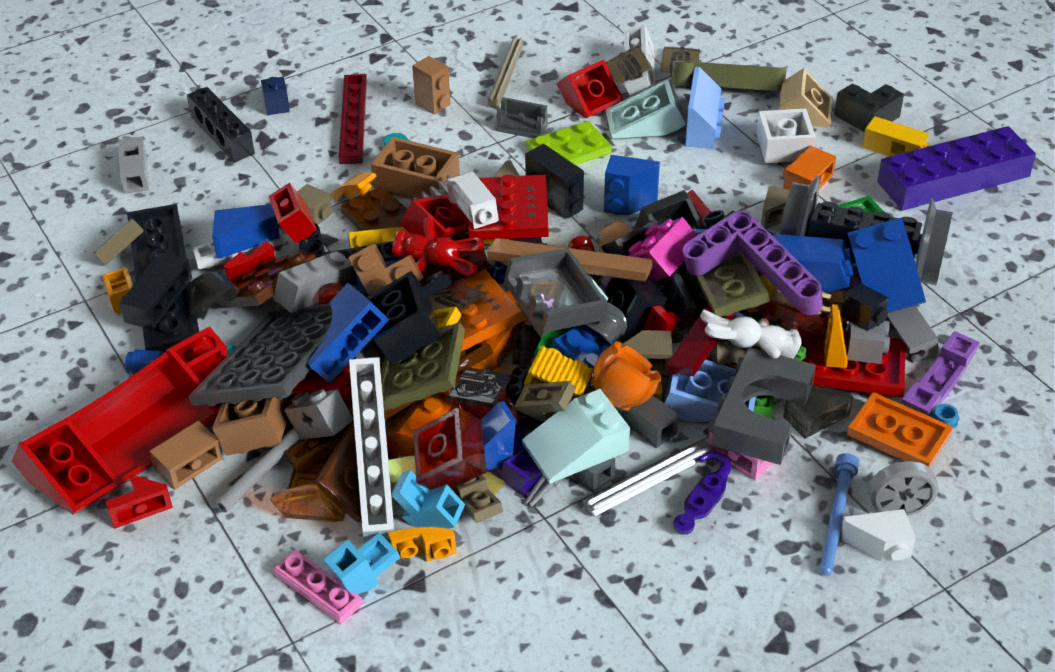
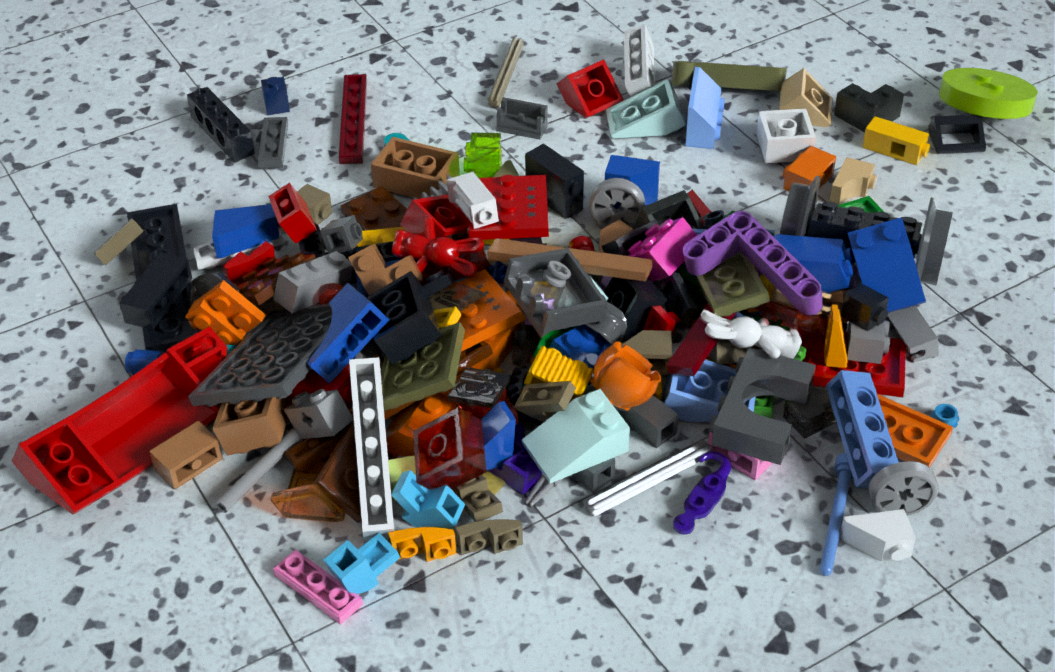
light orange slope [102,267,133,313] -> none
red slope [105,475,173,529] -> none
light grey brick [118,137,149,194] -> none
light orange slope [330,172,377,202] -> none
medium nougat brick [412,56,451,114] -> none
lime plate [526,121,612,165] -> none
clear smoke piece [606,45,652,85] -> none
clear smoke piece [660,46,700,73] -> none
dark tan slope [761,186,790,229] -> none
dark purple brick [877,126,1036,211] -> none
medium lavender slope [901,331,980,415] -> none
none -> orange plate [185,280,265,345]
none -> dark grey plate [258,117,288,169]
none -> dark grey brick [319,215,363,254]
none -> dark tan slope [455,519,523,556]
none -> clear neon green slope [464,132,502,178]
none -> light grey bush [542,261,571,288]
none -> light grey wheel [589,178,645,228]
none -> medium blue brick [826,370,899,489]
none -> tan arch [829,157,877,205]
none -> black tile [928,115,986,154]
none -> lime brick [939,68,1038,119]

